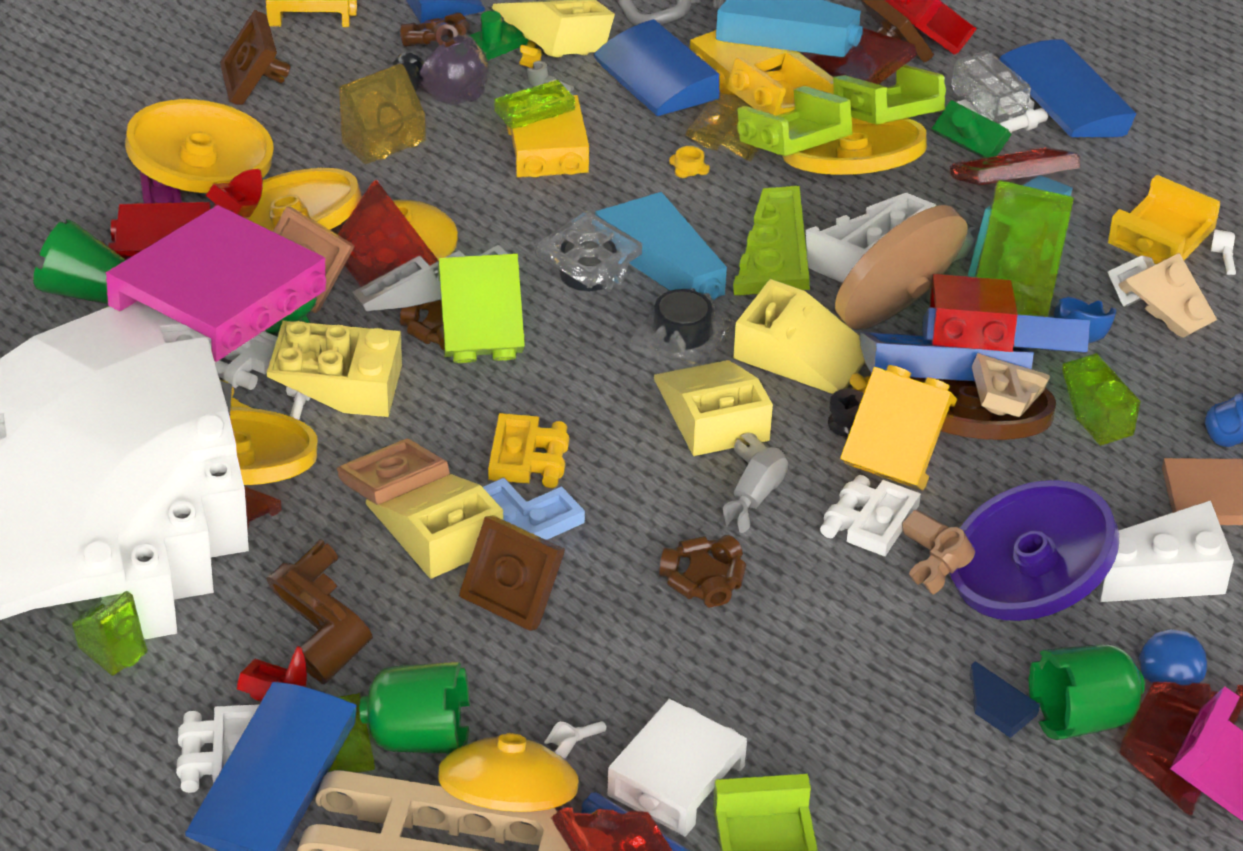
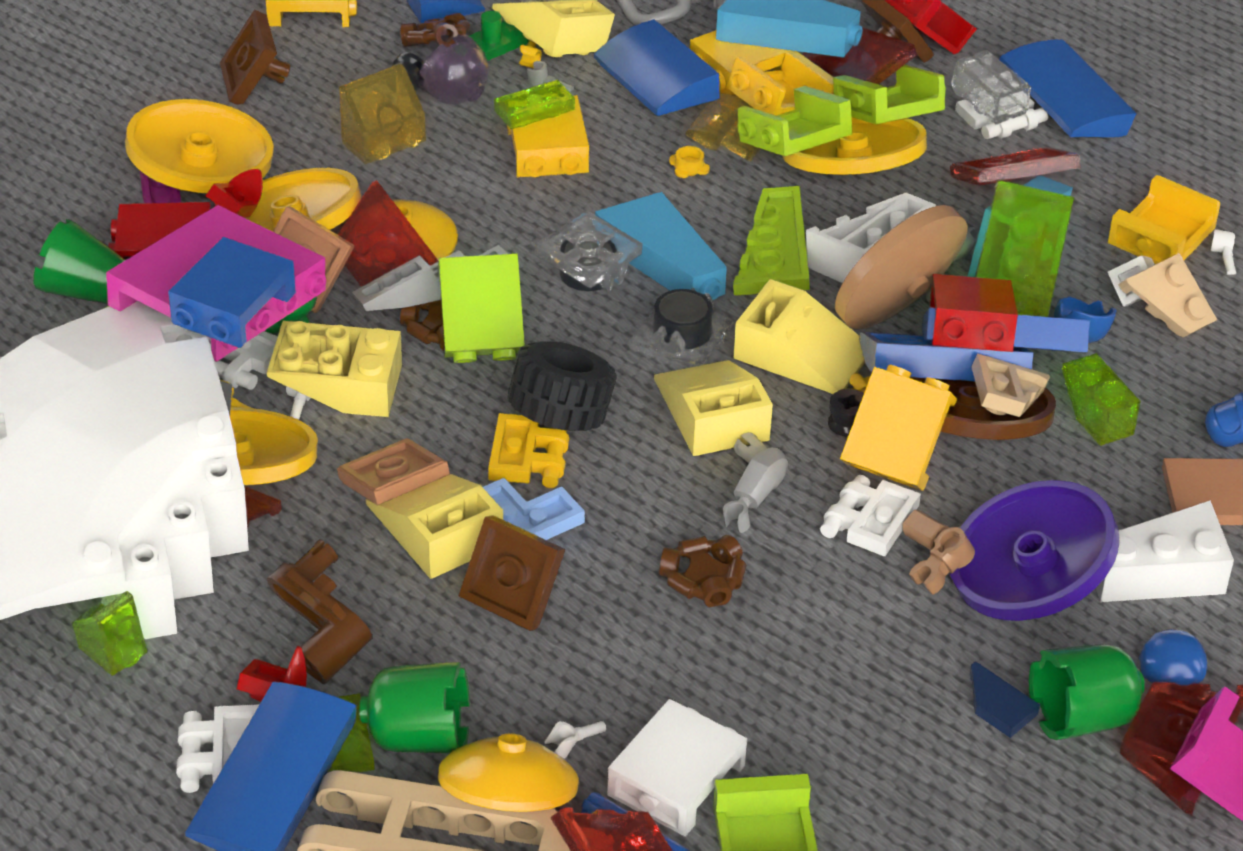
green tile [931,100,1011,162] -> none
none -> blue panel [168,237,296,348]
none -> black tyre [507,341,617,431]

